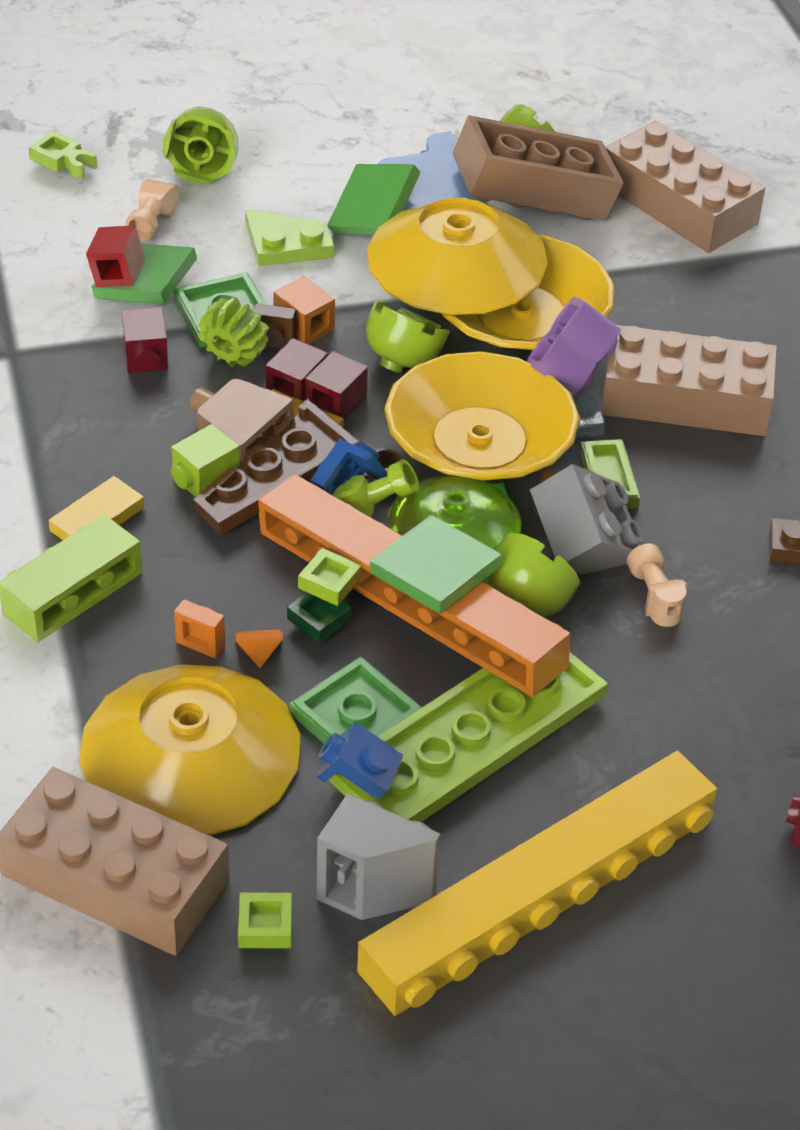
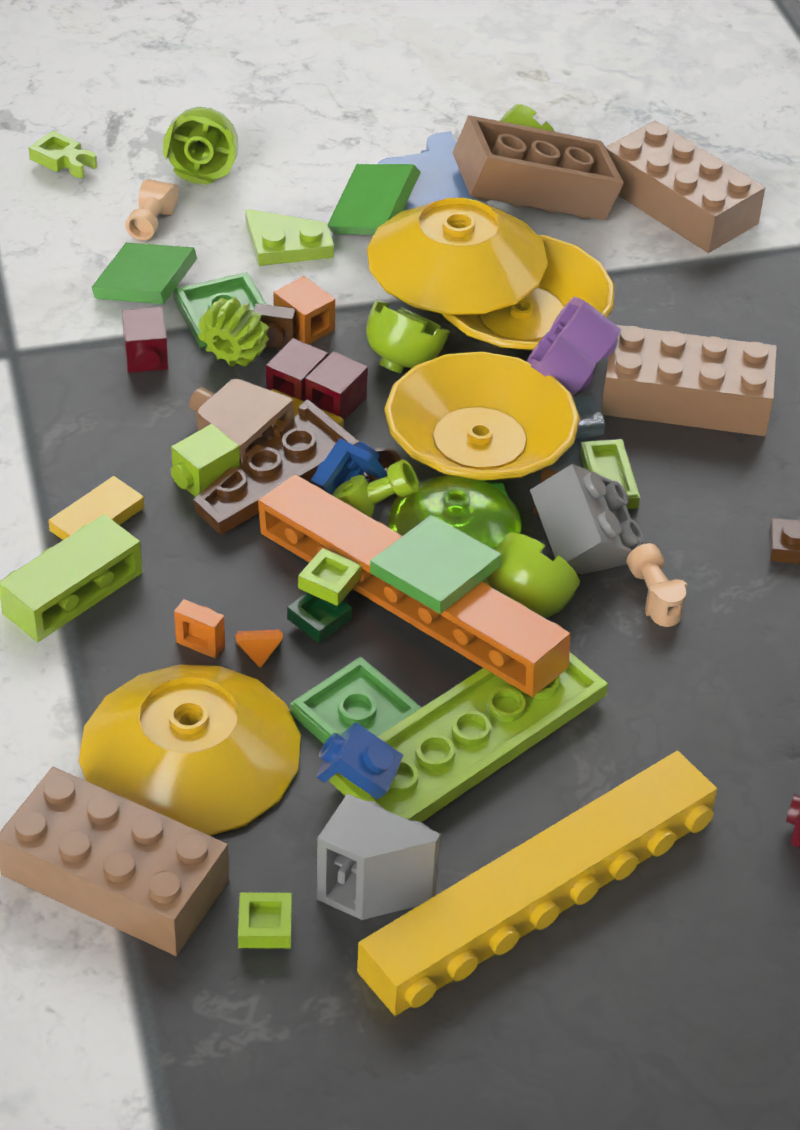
red brick [86,225,145,287] -> none

